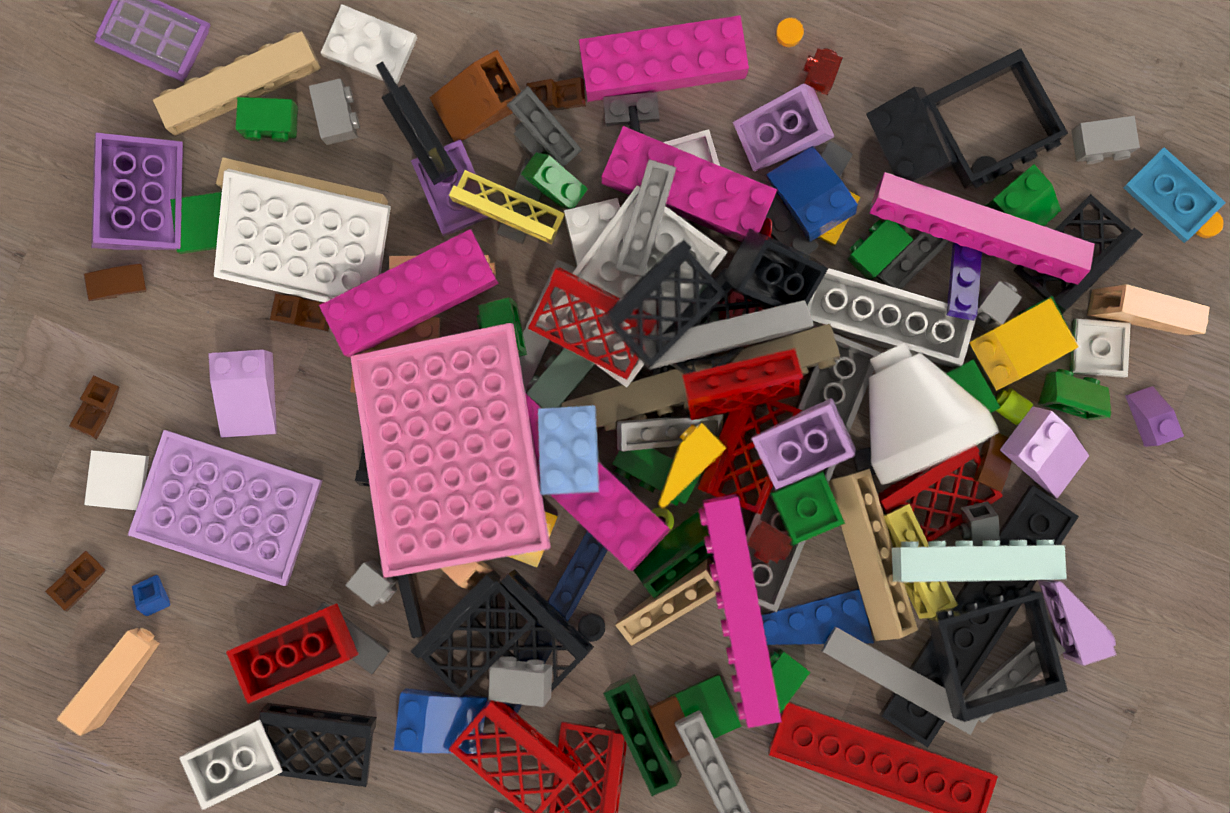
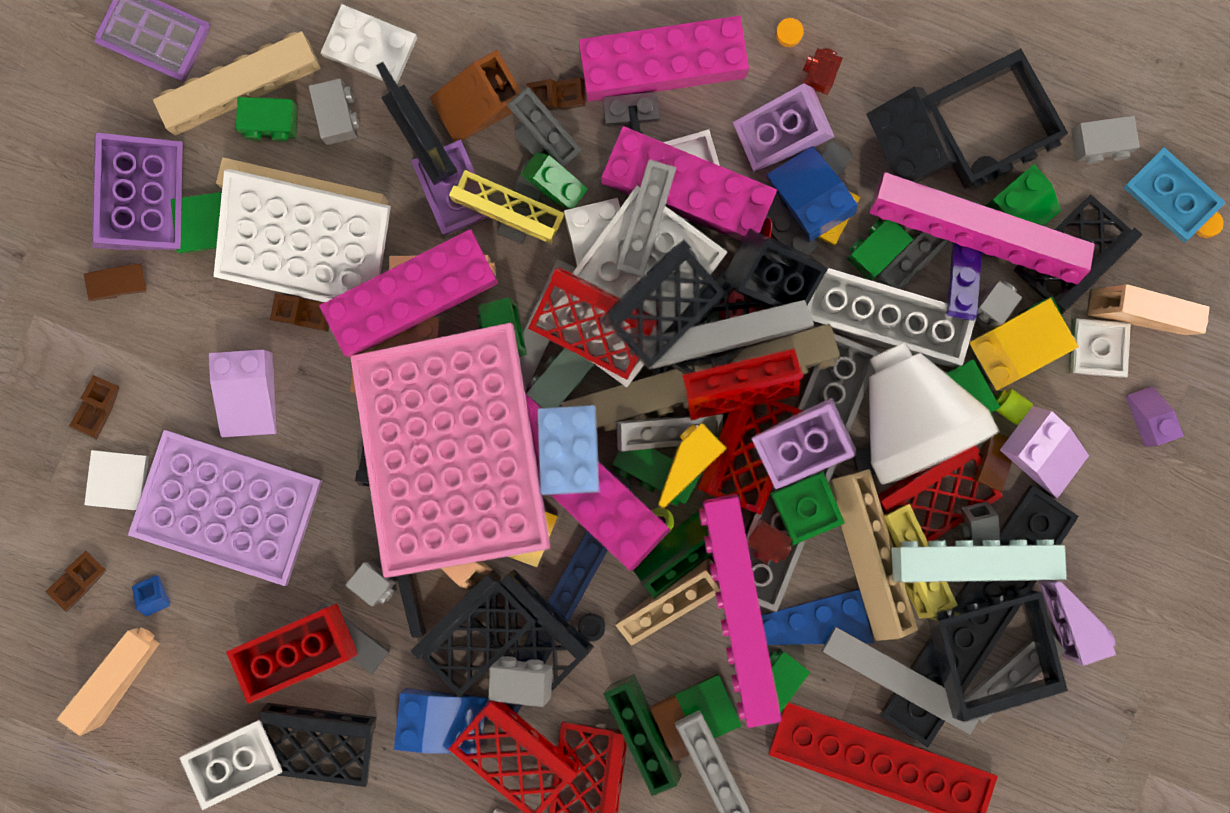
green slope [1038,369,1111,421] -> none

